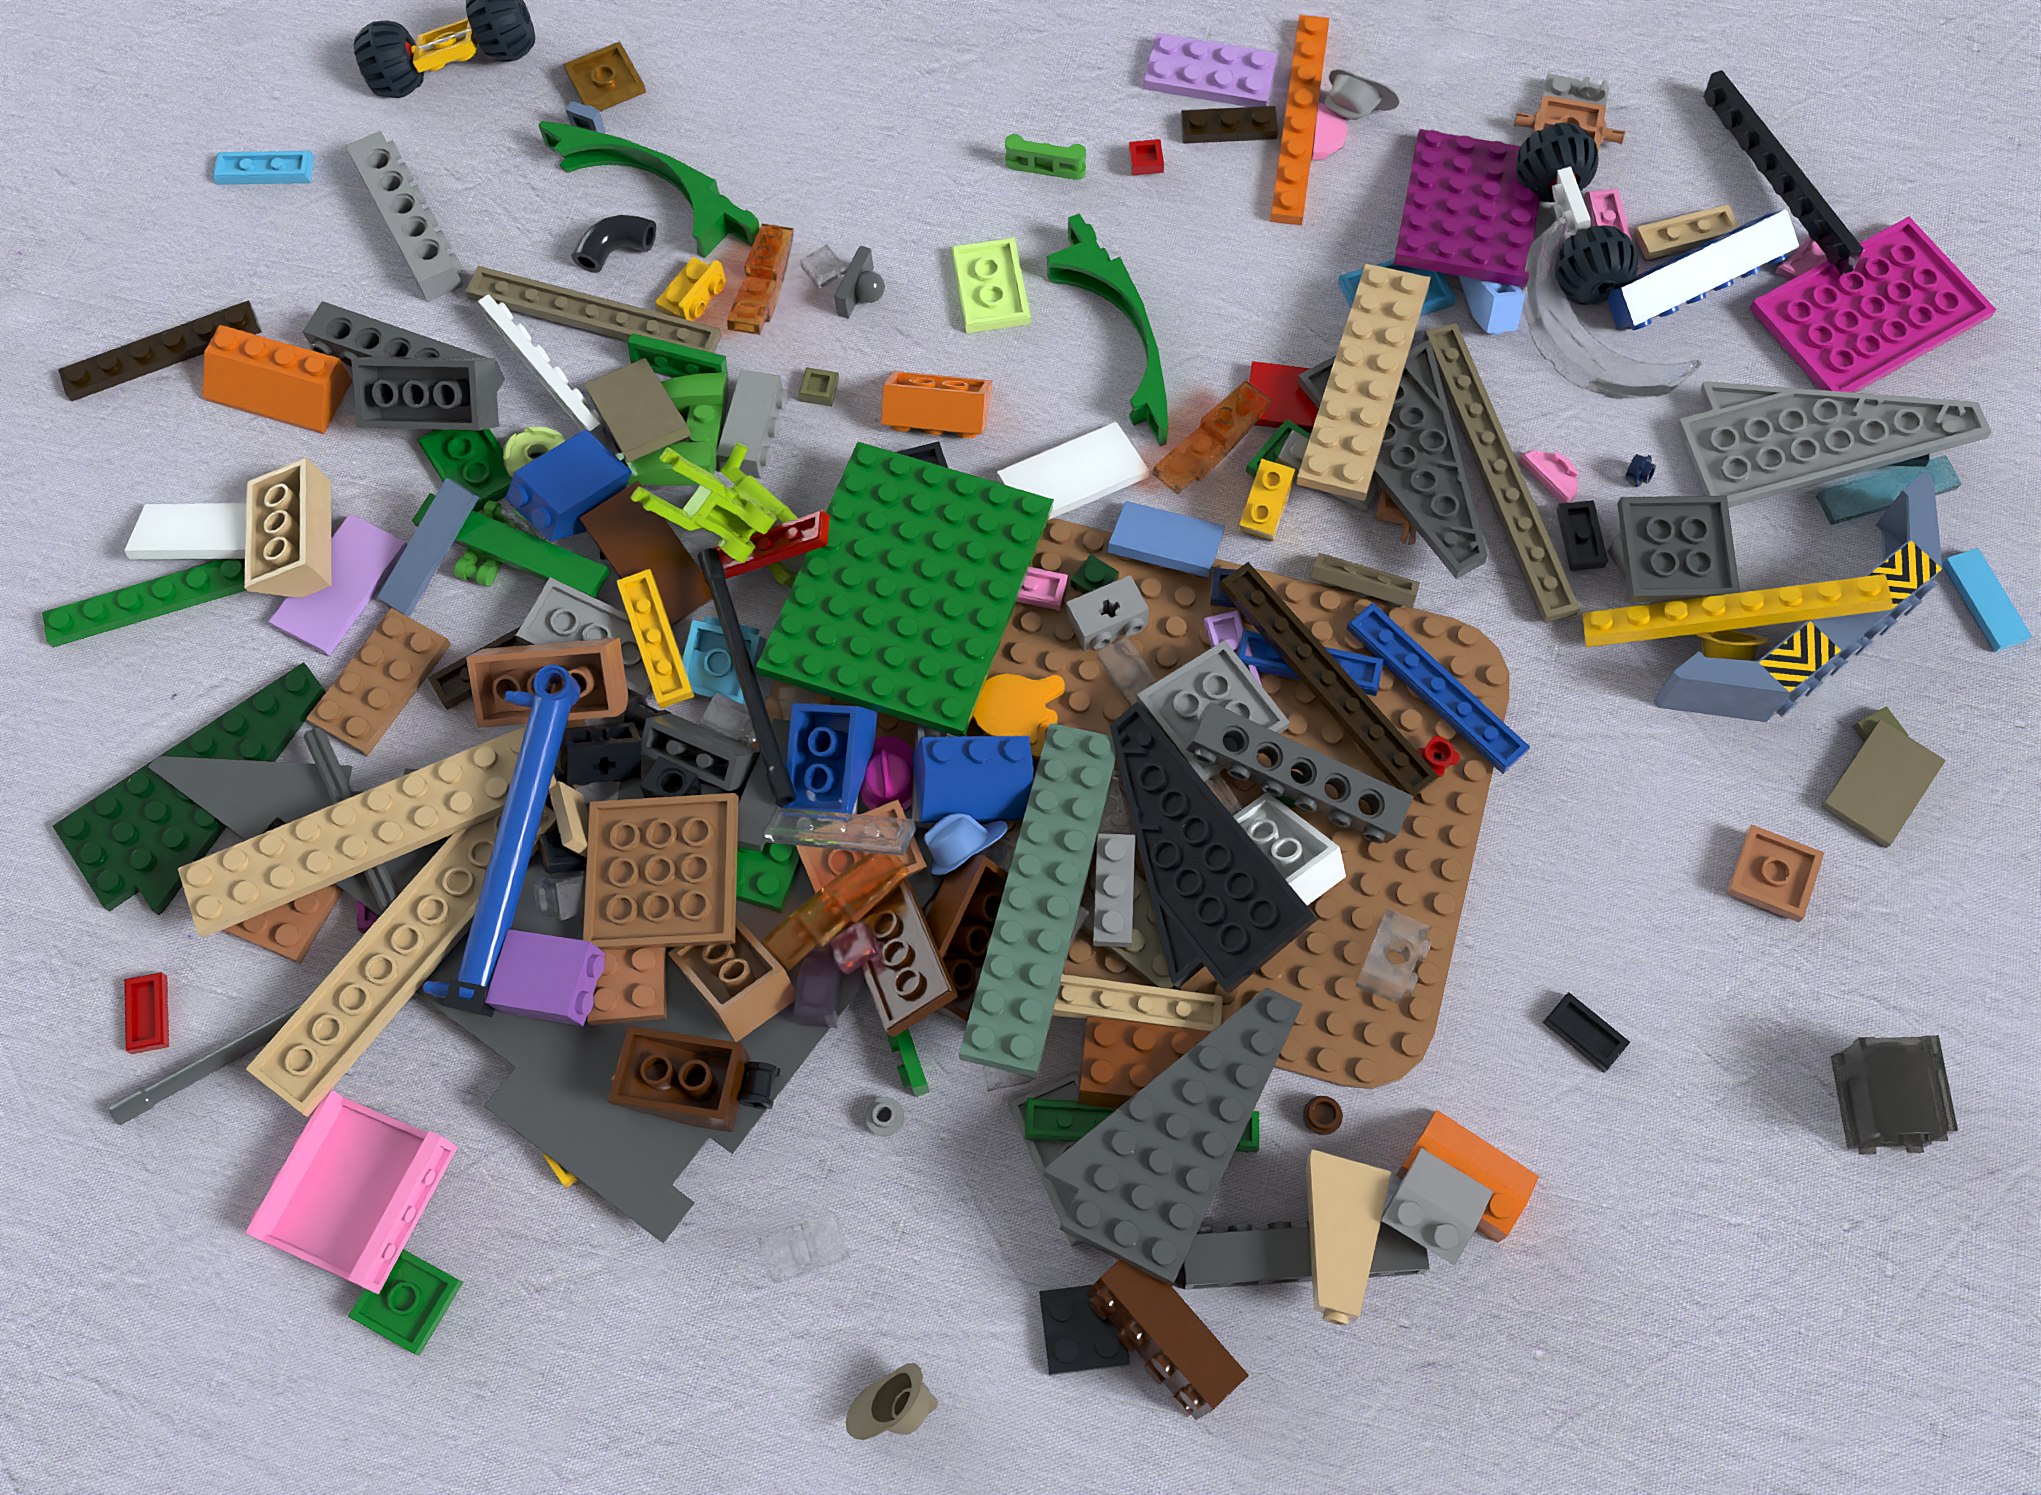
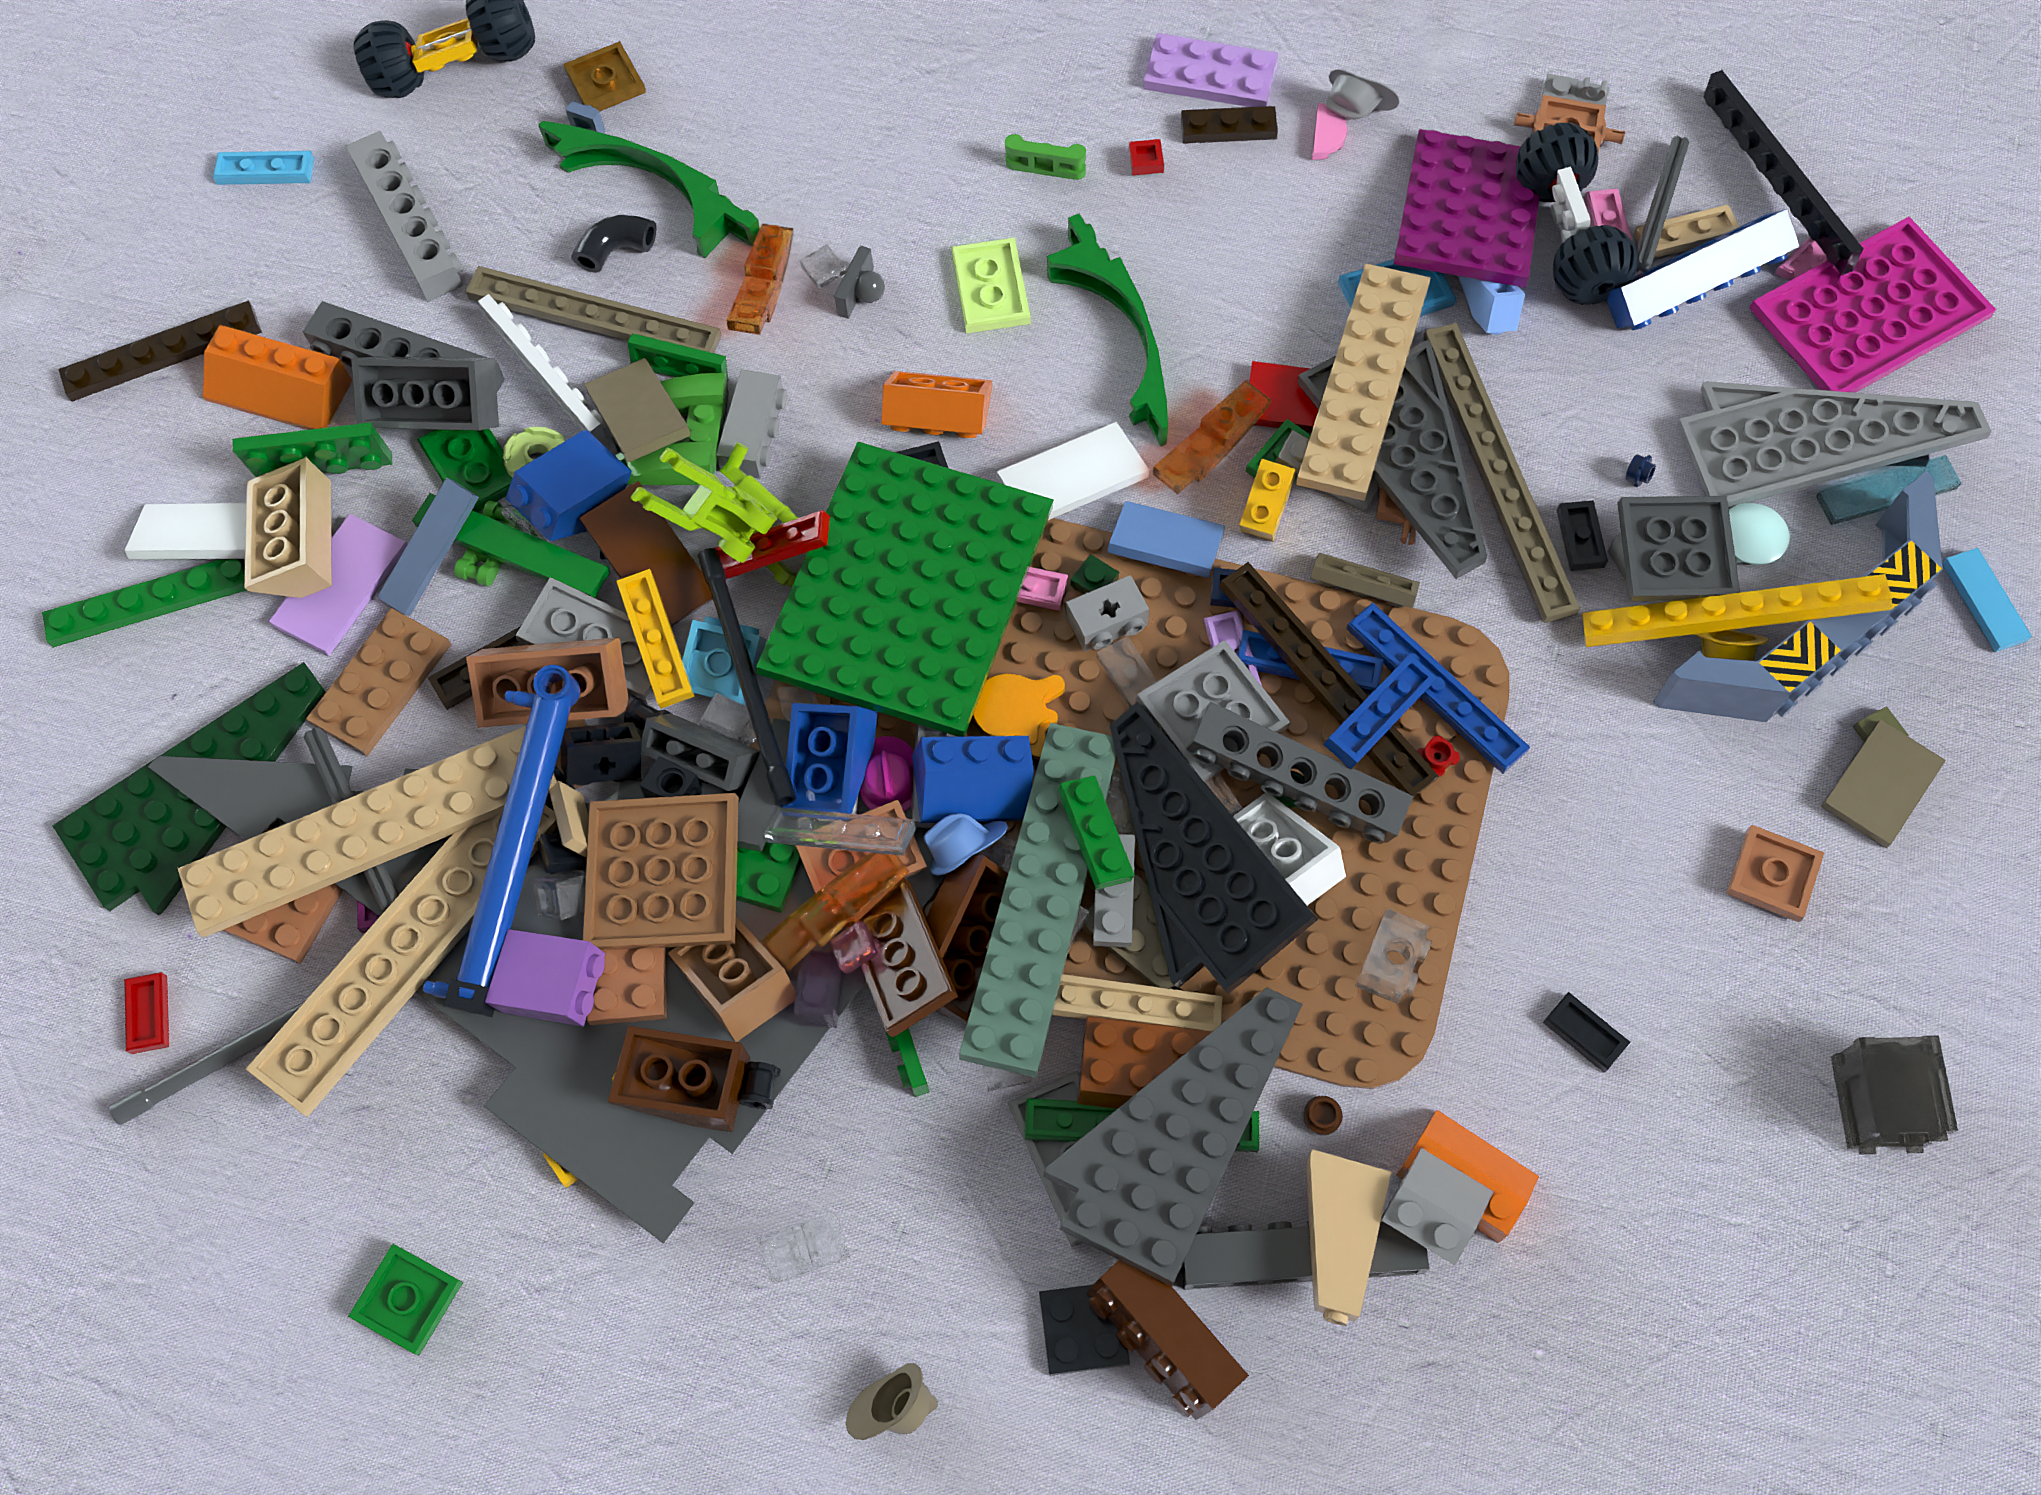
bright pink panel [245,1089,458,1294] -> none
yellow bracket [655,257,726,321] -> none
olive tile [798,367,840,407] -> none
light grey plate [865,1097,904,1137] -> none
orange plate [1270,14,1330,225] -> none
bright pink tile [1519,450,1578,503] -> none
clear windscreen [1522,216,1702,399] -> none
none -> green plate [232,422,393,478]
none -> green plate [1058,775,1135,890]
none -> blue plate [1323,654,1437,769]
none -> dark grey axle [1637,135,1689,272]
none -> light aqua dish [1729,503,1790,565]

